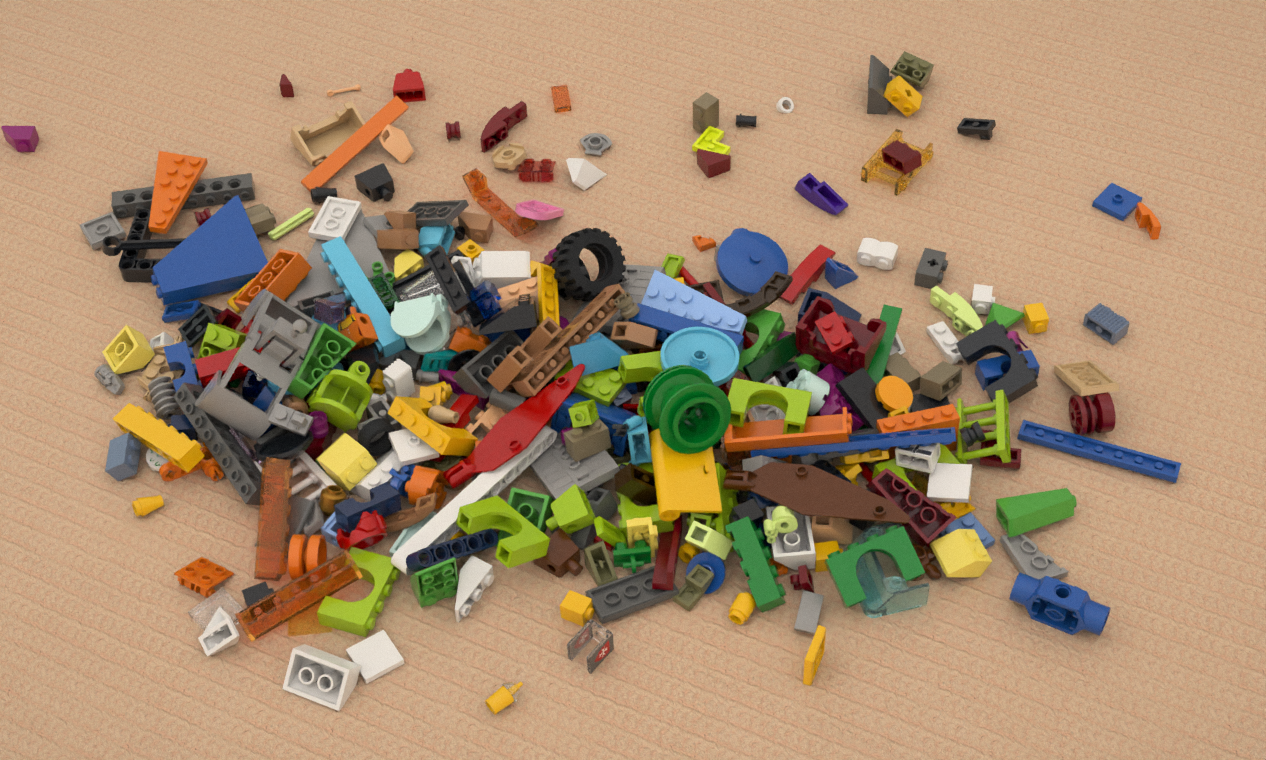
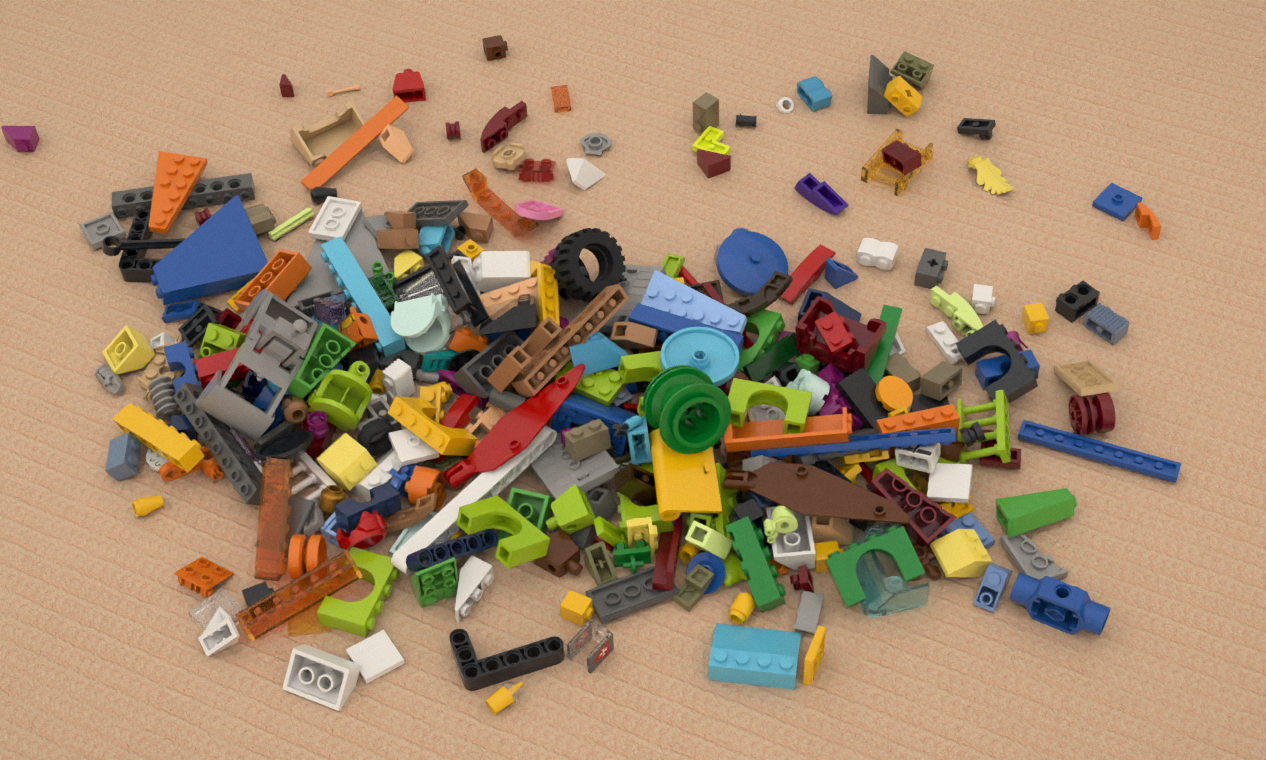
light grey hinge [268,403,314,437] -> none
black torso [354,163,395,202] -> none
tan cone [428,405,459,424] -> none
clear blue brick [470,280,502,320] -> none
lime brick [568,399,599,428] -> none
dark tan wheel [614,292,640,319] -> none
orange tile [692,235,716,252] -> none
bright green slope [985,303,1025,328] -> none
none -> black beam [449,629,565,691]
none -> reddish brown brick [482,35,508,61]
none -> medium azure slope [708,623,801,690]
none -> lime animal [721,552,749,586]
none -> dark azure brick [797,76,832,111]
none -> reddish brown slope [940,440,966,462]
none -> light yellow plant [968,155,1013,195]
none -> medium blue slope [973,563,1013,612]
none -> black brick [1055,281,1100,323]

